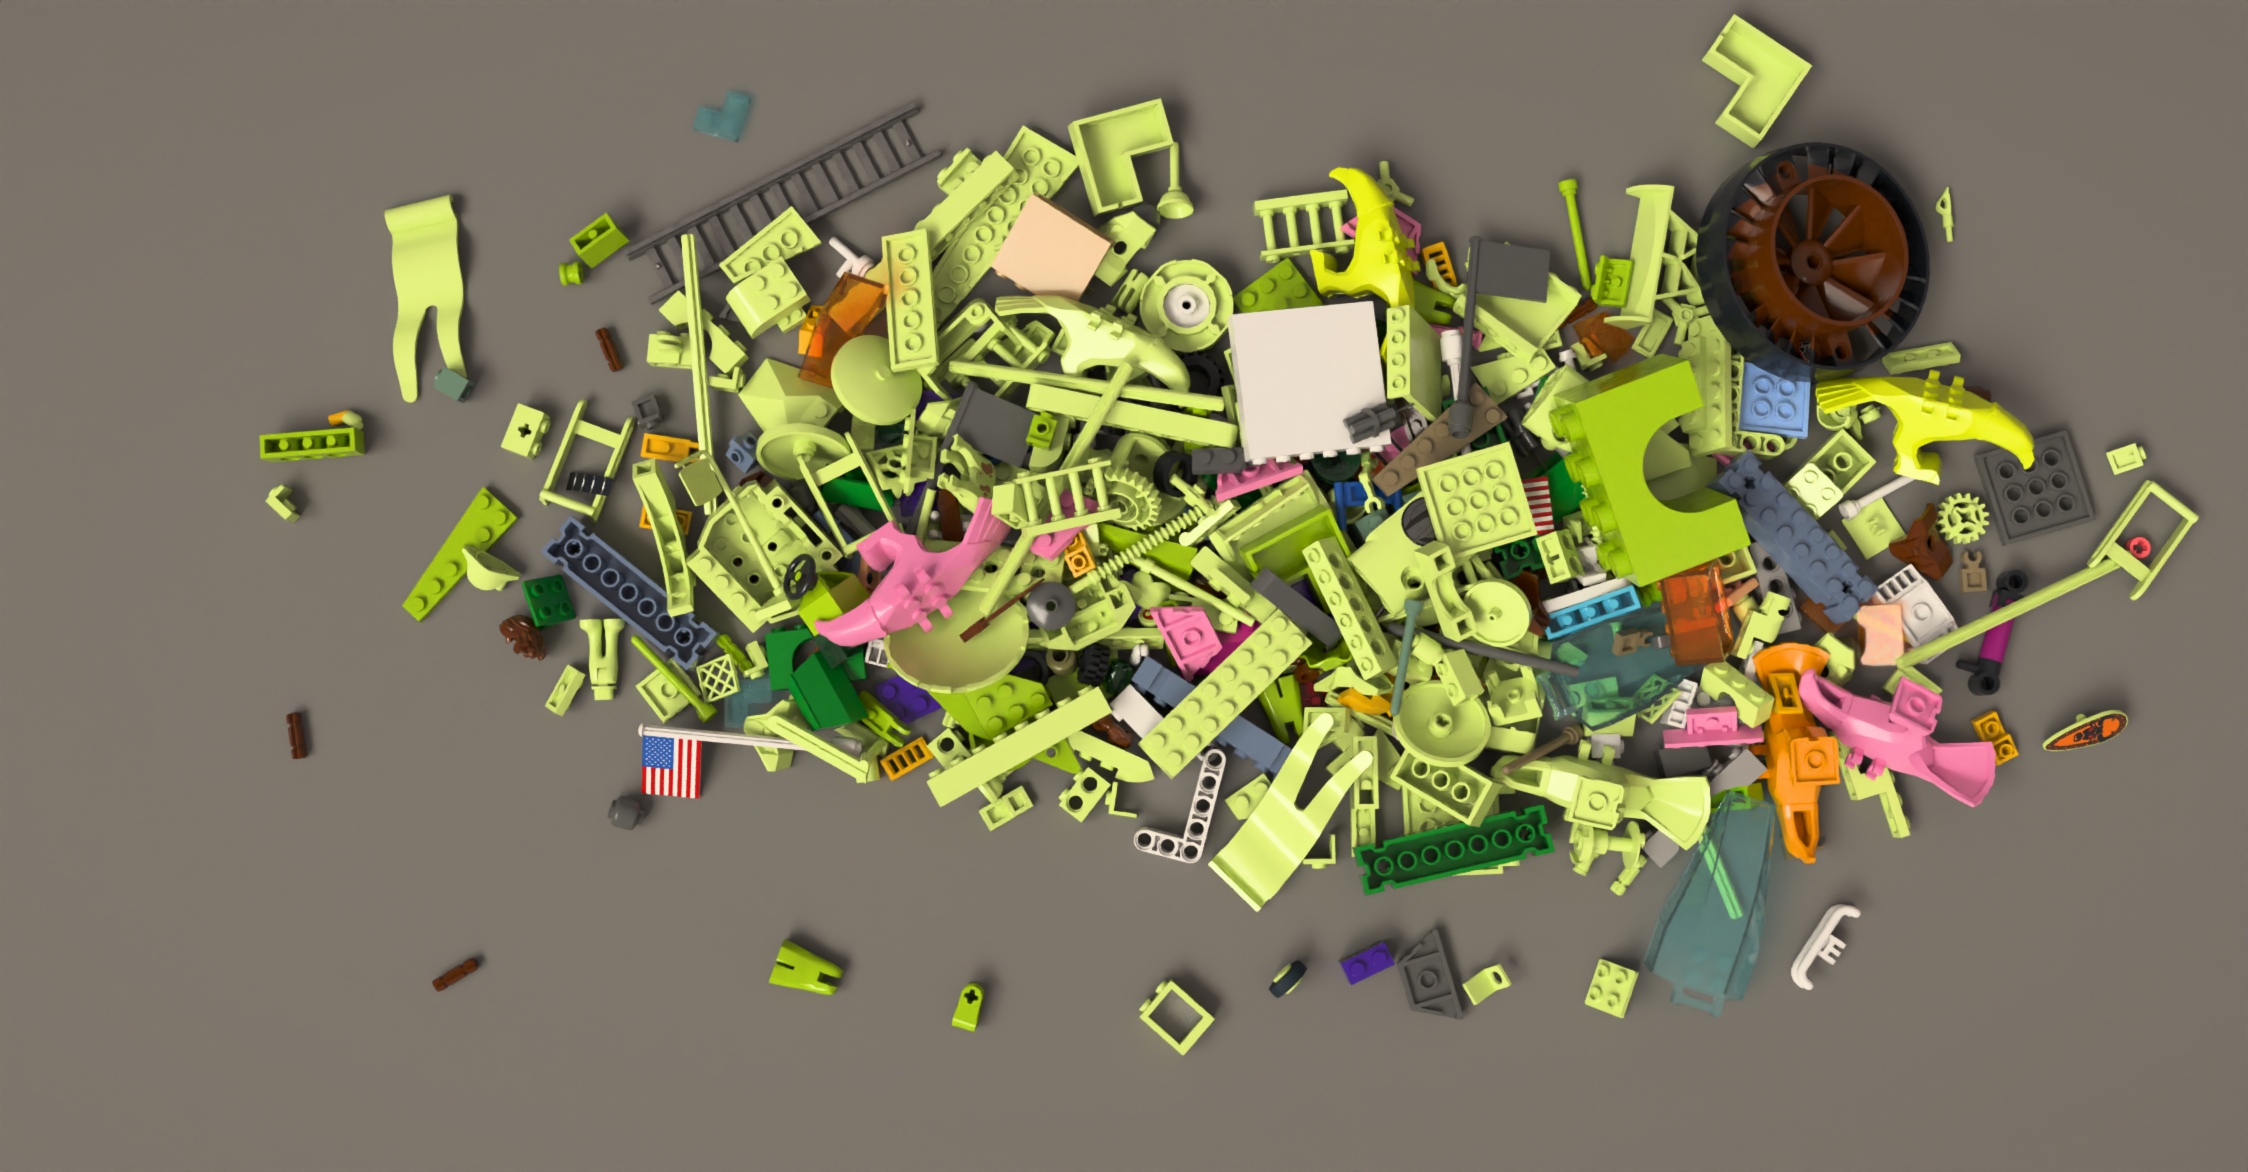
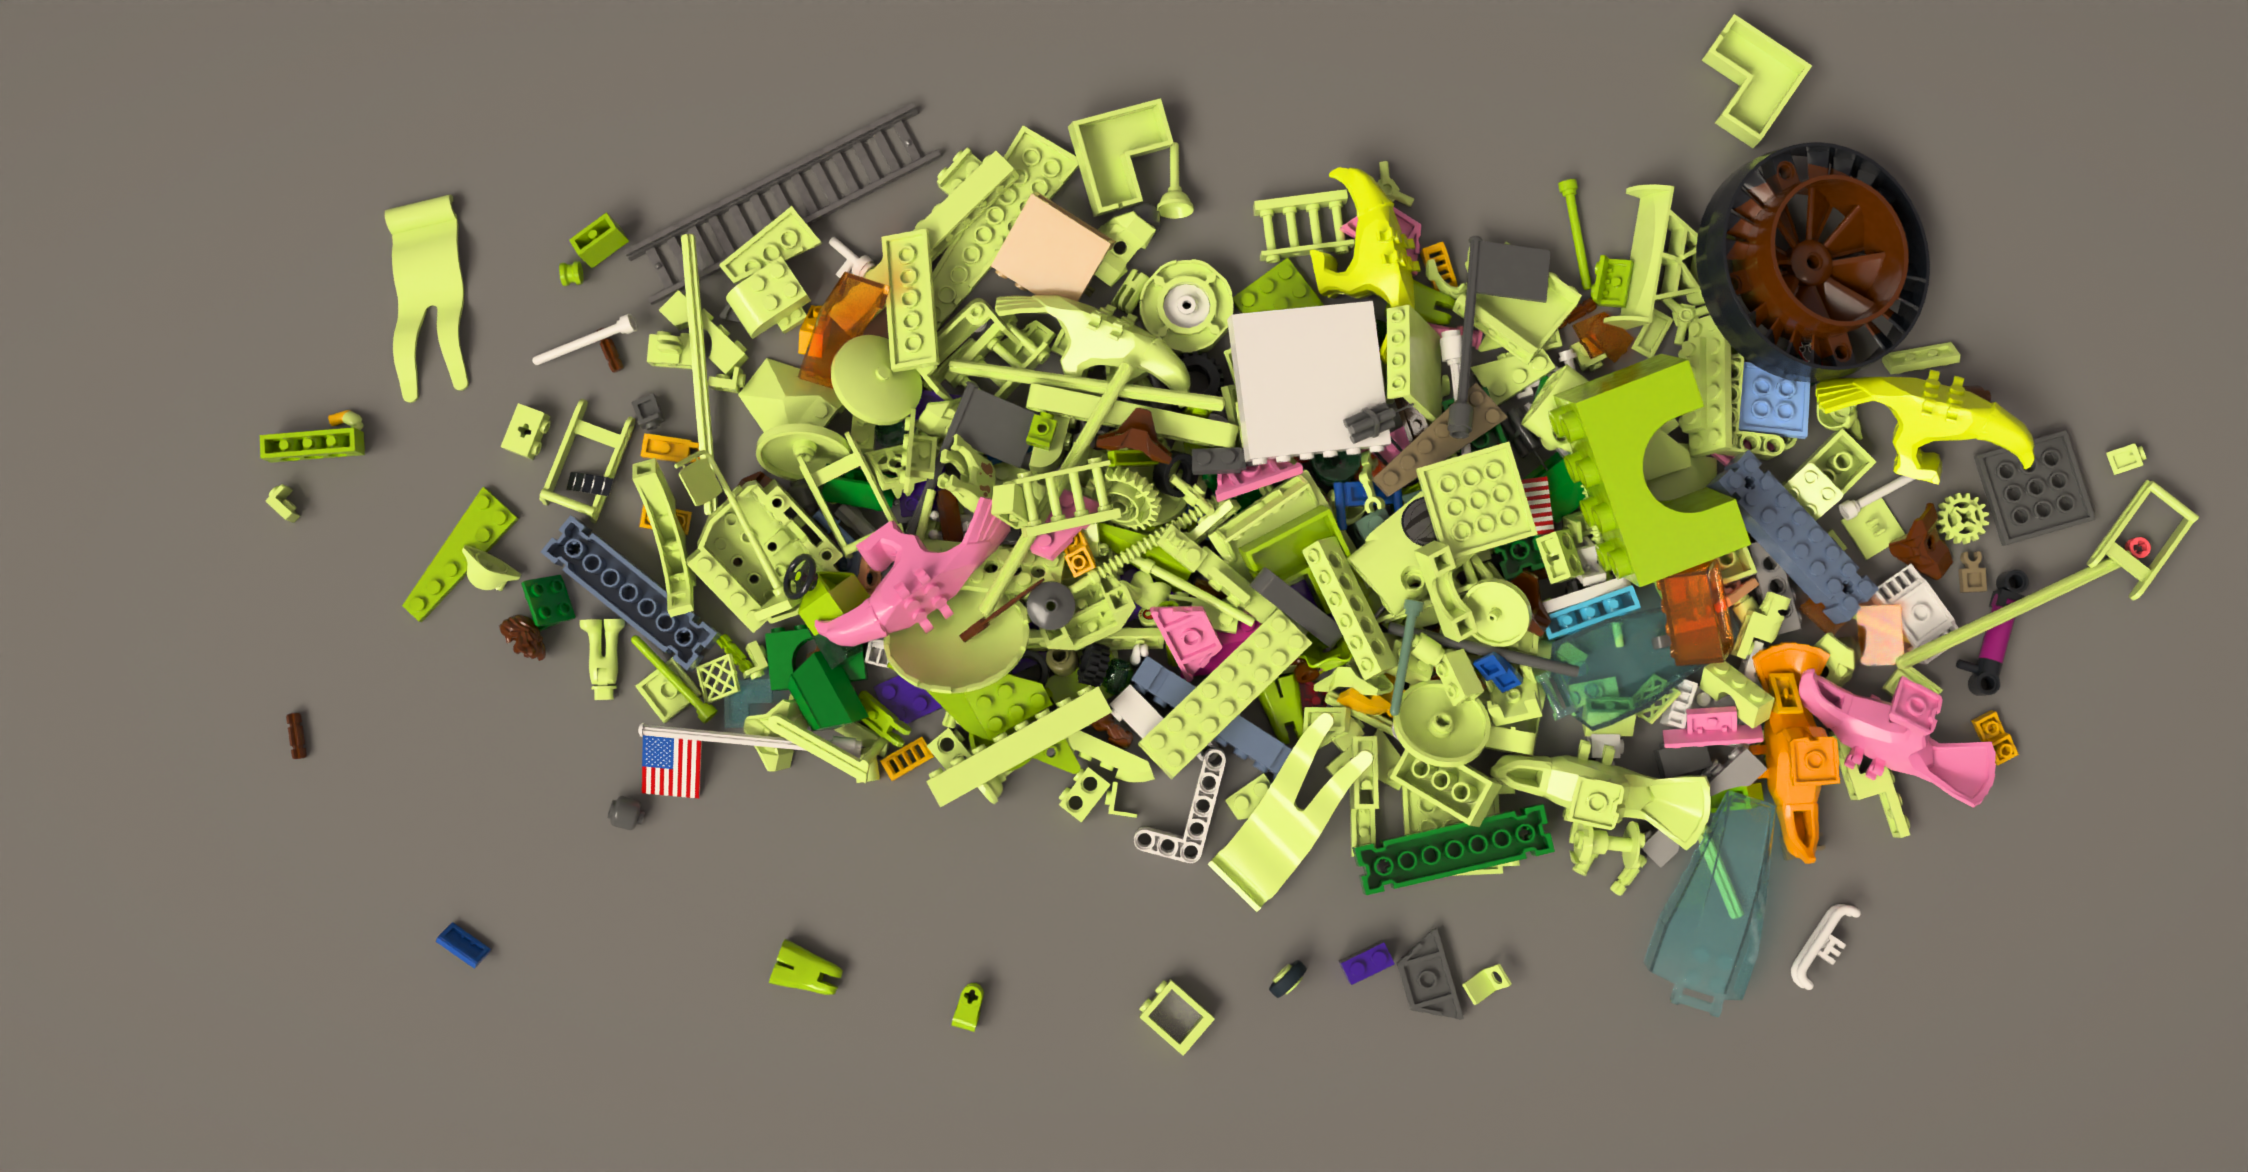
reddish brown axle [432,958,479,992] -> none
sand green brick [433,367,476,403] -> none
yellowish green plate [545,665,586,717] -> none
clear light blue plate [692,91,751,143] -> none
sand blue brick [725,431,760,474] -> none
yellowish green slope [979,785,1033,832] -> none
yellowish green bracket [1301,834,1336,869] -> none
dark tan piece [1502,724,1584,774] -> none
yellowish green bracket [1585,959,1639,1018] -> none
dark tan plate [1612,627,1653,657] -> none
lime wheel [1636,581,1664,608] -> none
yellowish green plate [1859,404,1882,425] -> none
yellowish green hand [1935,187,1954,242] -> none
shield [2042,710,2128,751] -> none
none -> blue plate [436,922,491,969]
none -> white piece [532,313,637,365]
none -> reddish brown piece [1096,408,1172,464]
none -> lime piece [1107,450,1159,467]
none -> yellowish green plate [1155,524,1208,572]
none -> blue slope [1473,652,1523,693]

